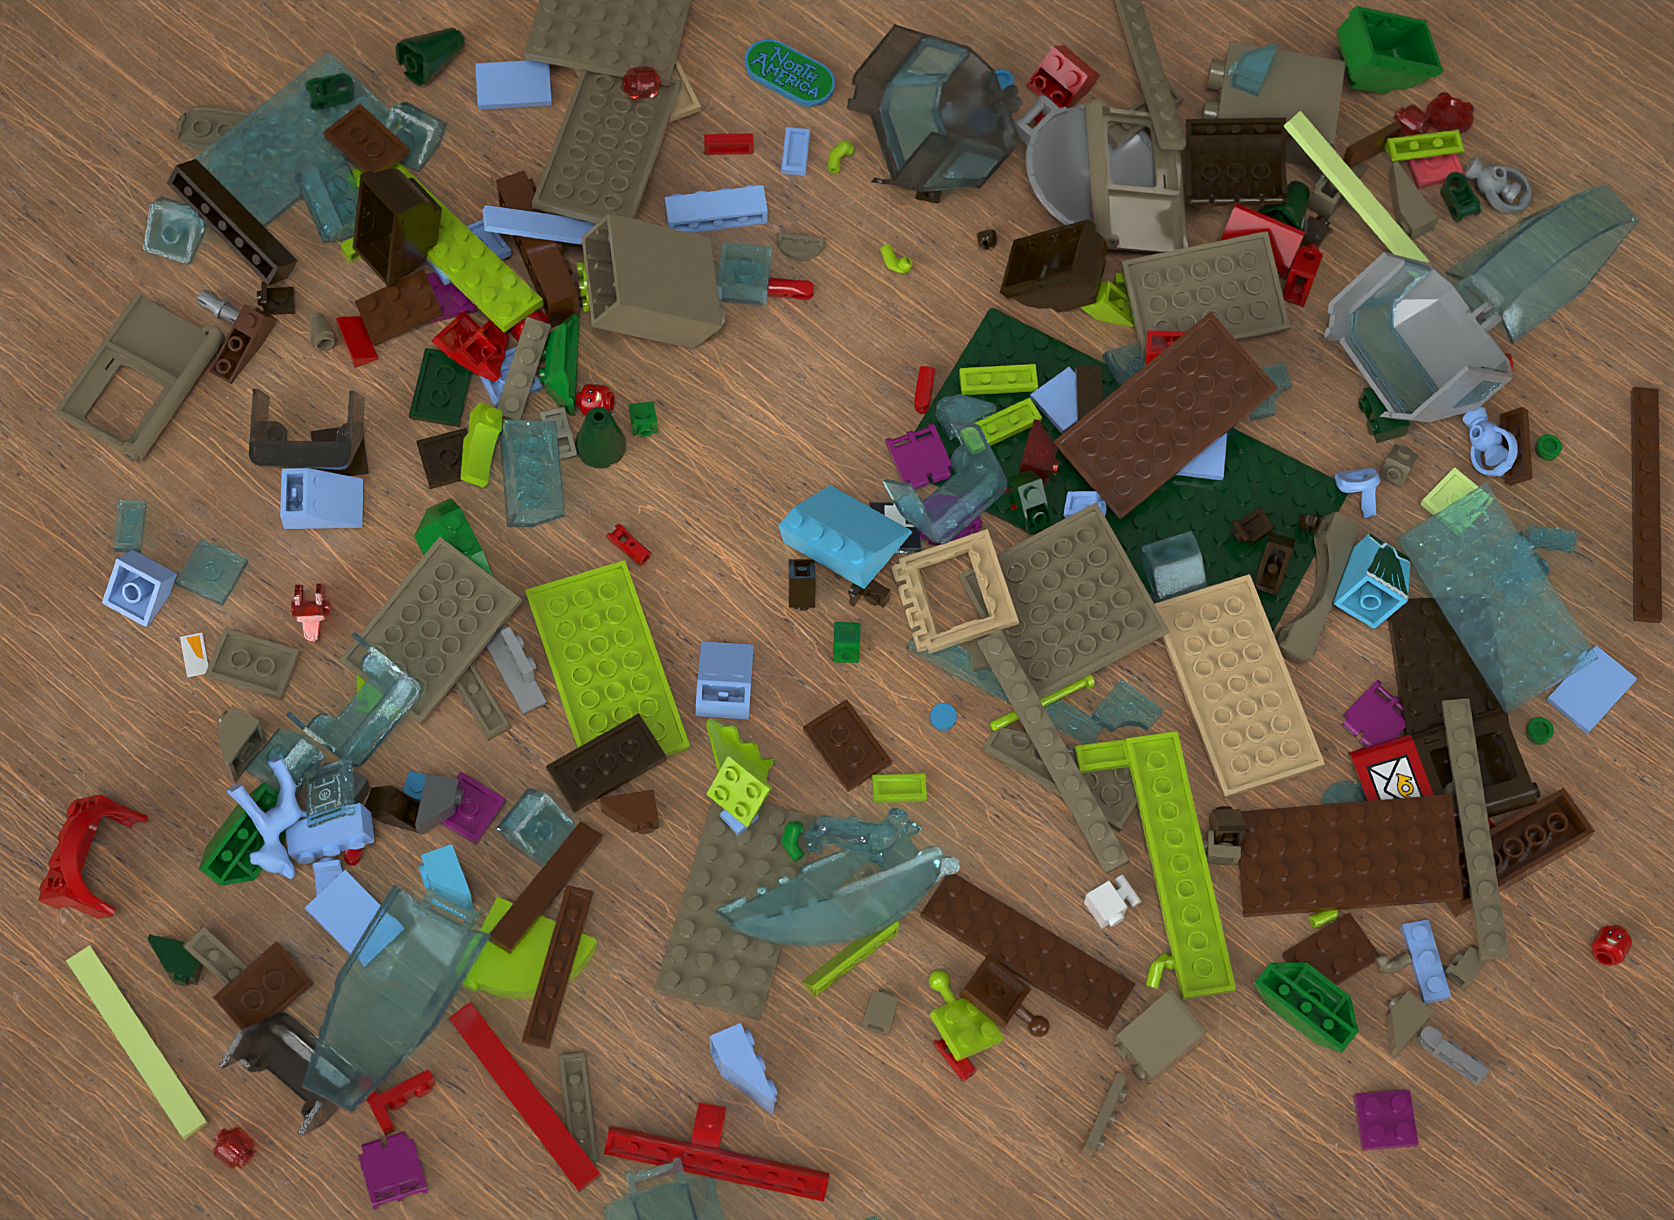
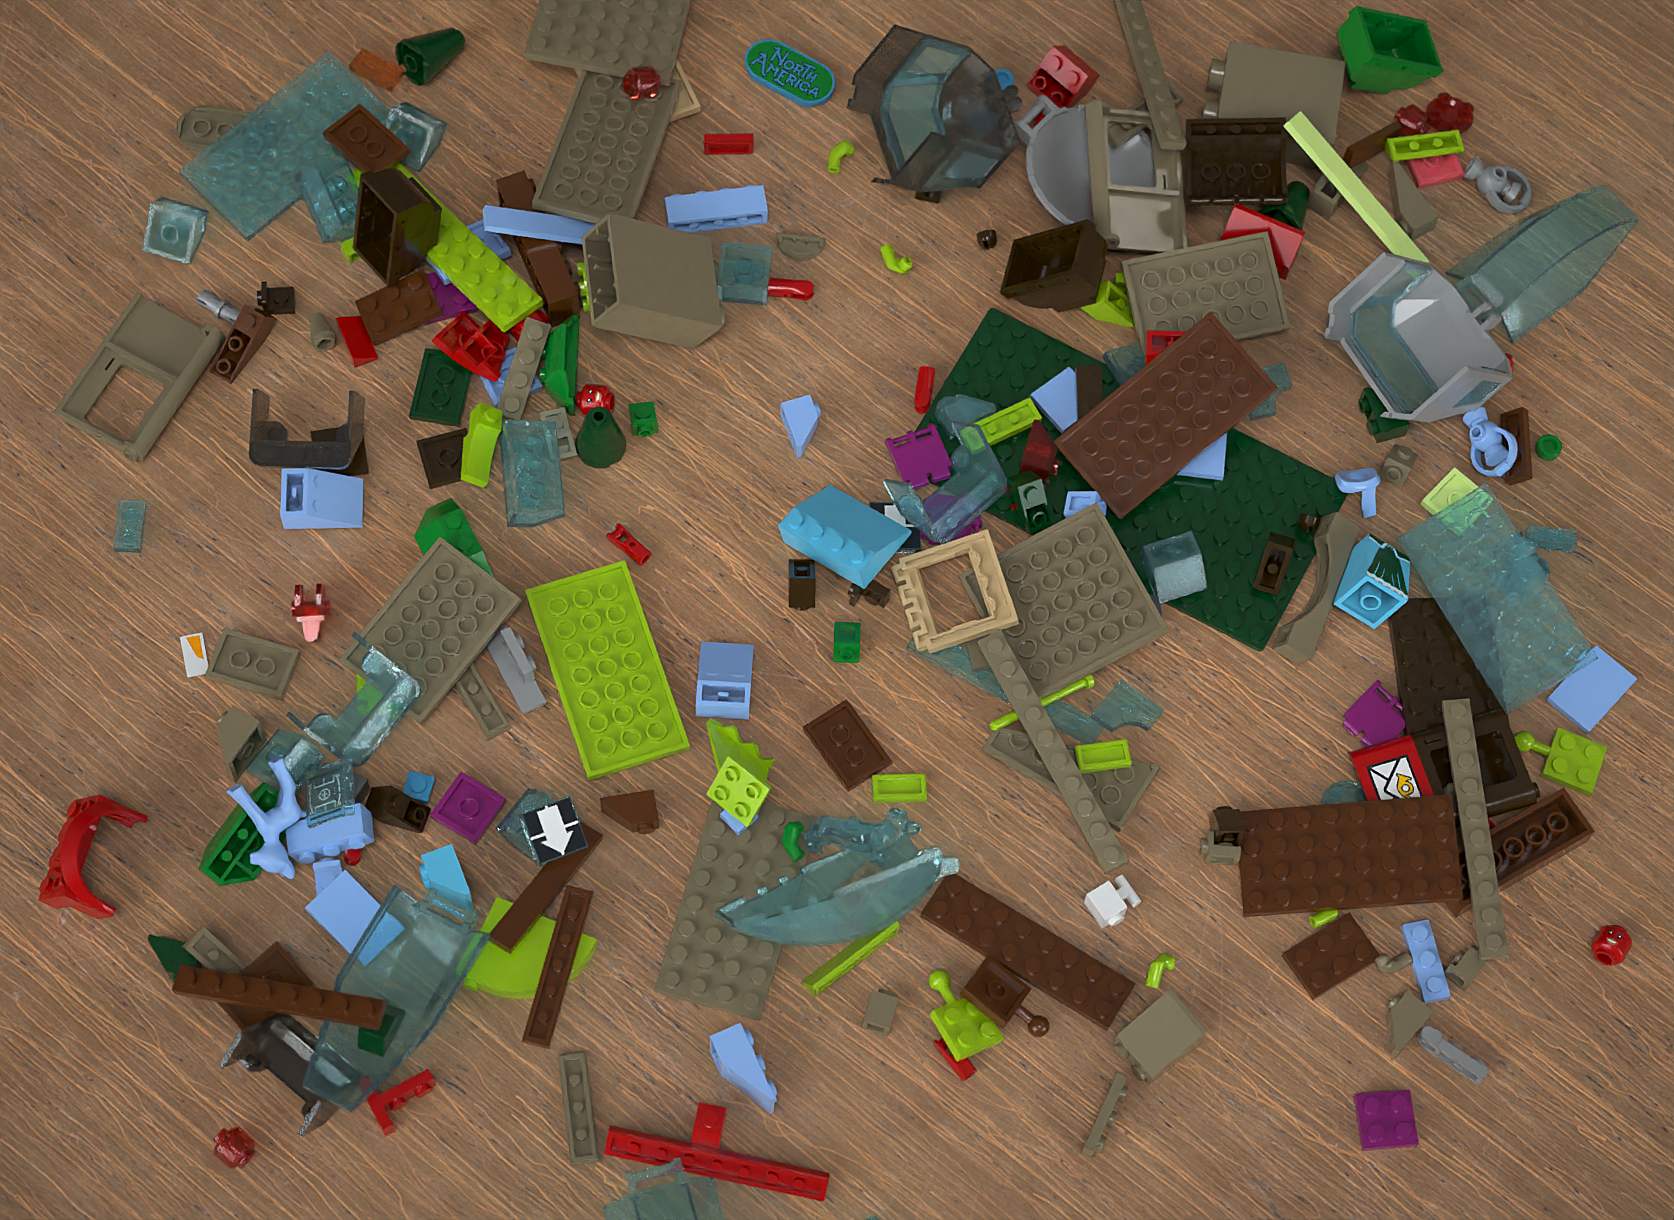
yellowish green tile [66,945,208,1140] -> none
light blue slope [102,550,177,627] -> none
dark brown brick [167,159,298,286] -> none
clear light blue plate [175,539,248,606] -> none
dark green piece [305,73,355,110] -> none
magenta plate [358,1131,428,1210] -> none
dark grey slope [415,774,464,834] -> none
red tile [448,1001,601,1192] -> none
light blue tile [475,60,552,110] -> none
dark brown plate [546,713,667,813] -> none
light blue tile [781,127,810,176] -> none
dark azure tile [930,703,957,731] -> none
lime plate [959,364,1038,396] -> none
lime plate [1124,731,1236,1000] -> none
tan plate [1155,574,1325,799] -> none
clear light blue slope [1229,44,1278,97] -> none
dark brown bracket [1232,506,1276,546] -> none
green wedge [1253,962,1359,1053] -> none
red torso [1282,244,1323,307] -> none
dark brown bracket [1301,214,1333,248] -> none
dark green piece [1440,172,1481,222] -> none
green tile [1526,717,1554,745] -> none
reddish brown plate [1631,387,1662,623] -> none
none -> reddish brown plate [172,965,387,1030]
none -> clear orange tile [349,48,404,92]
none -> dark green slope [357,1005,406,1057]
none -> tile [518,796,588,866]
none -> light blue slope [780,395,821,458]
none -> lime plate [1514,727,1607,796]

